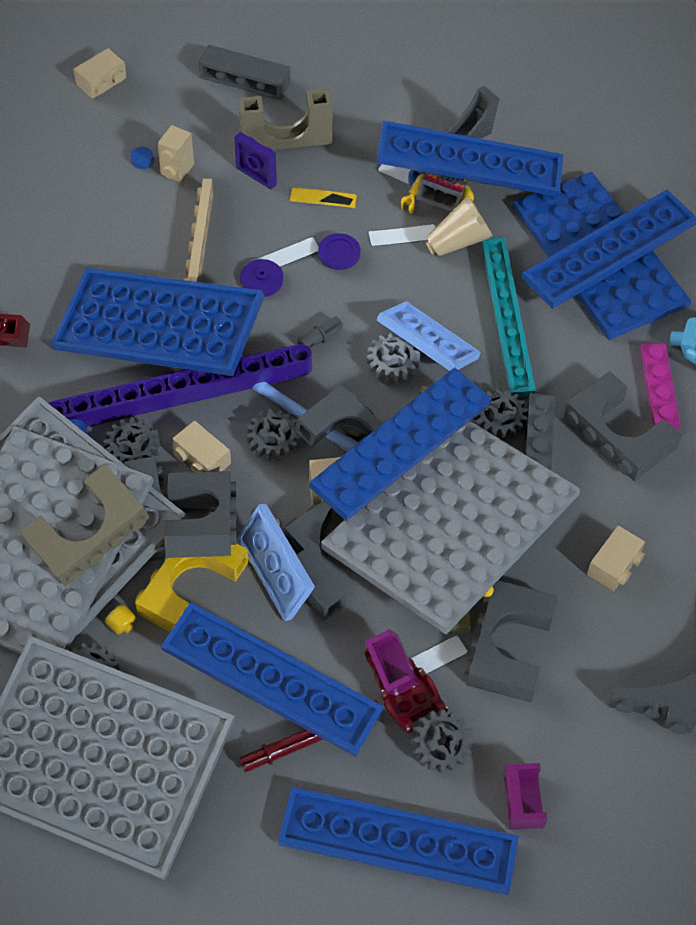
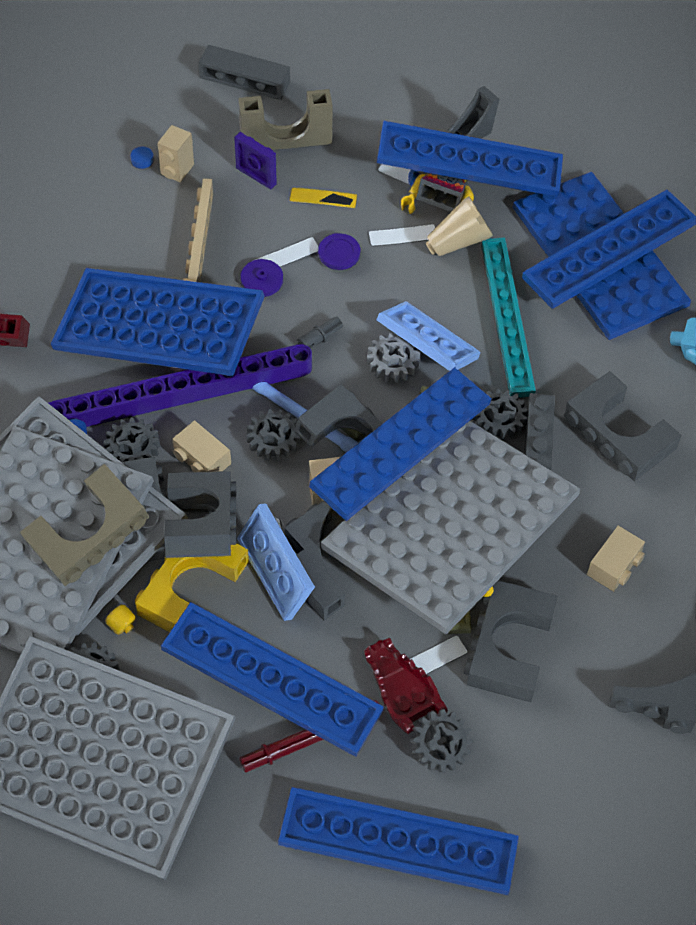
tan brick [74,48,127,99] -> none
magenta panel [365,630,420,696] -> none
magenta panel [503,763,547,830] -> none
dark pink plate [640,343,680,430] -> none

